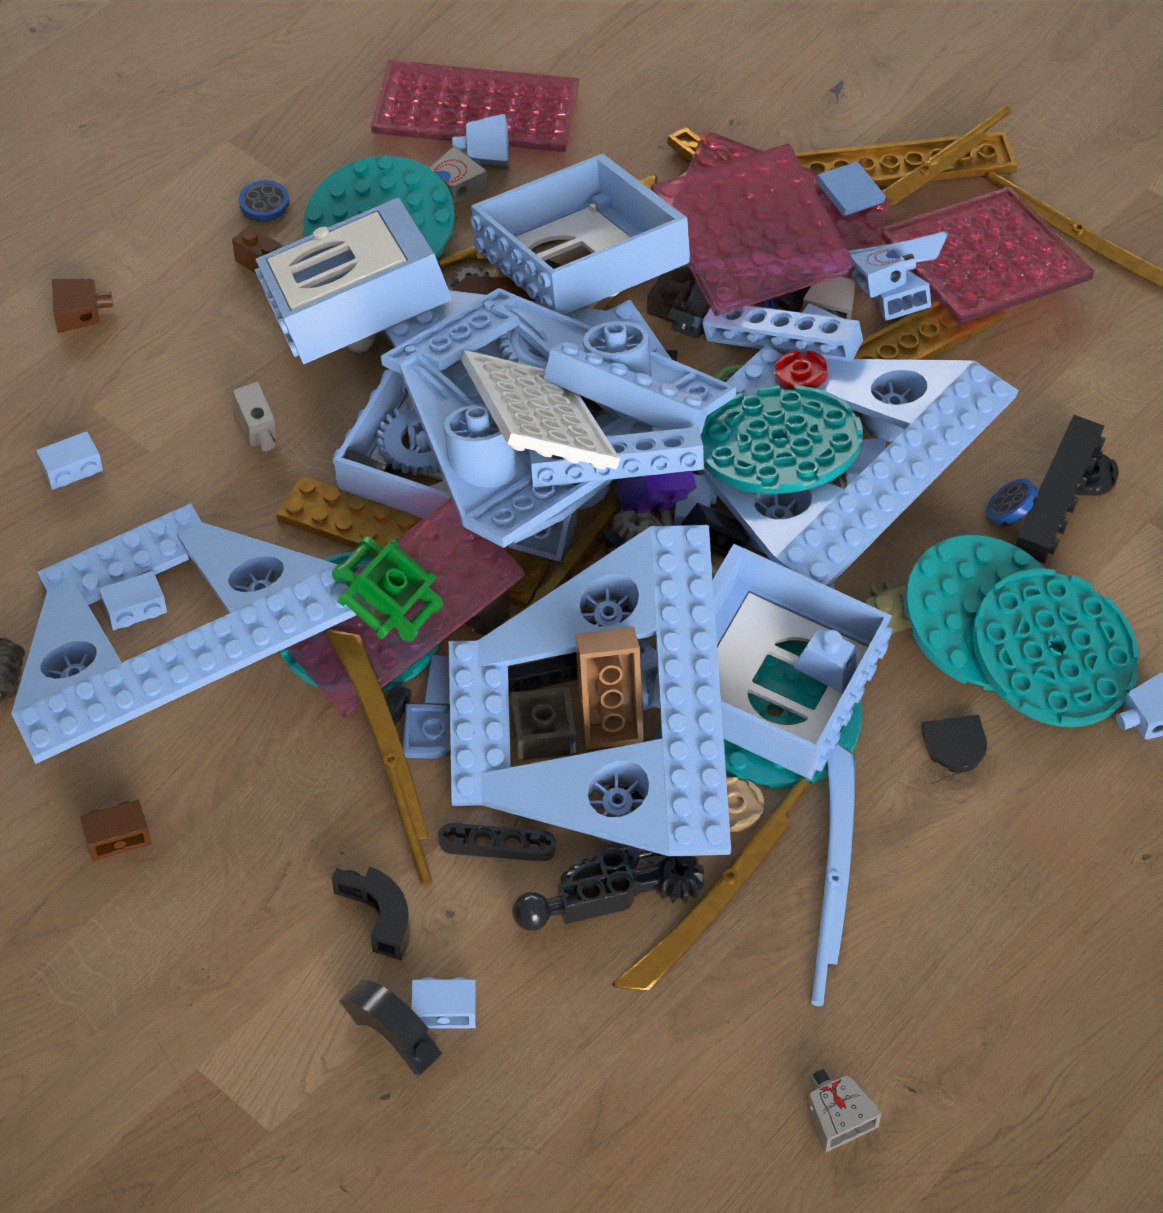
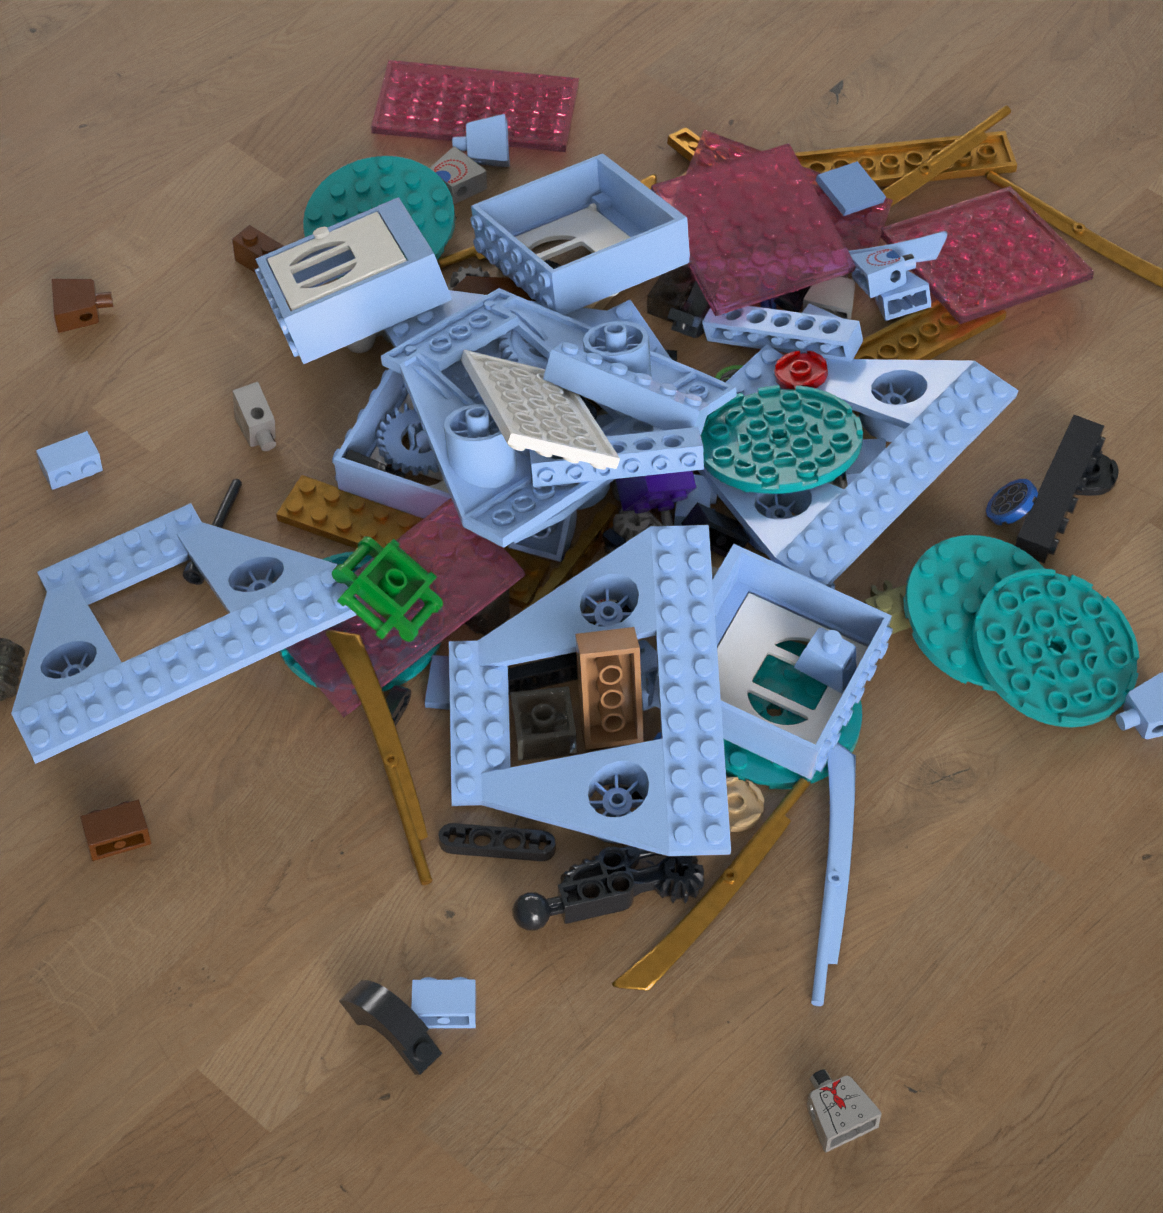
light blue brick [99,571,167,630] -> none
tile [239,180,290,222] -> none
black arch [332,867,410,961] -> none
medium blue tile [403,704,451,759] -> none
black tile [921,715,987,773] -> none
none -> black piece [183,479,242,585]

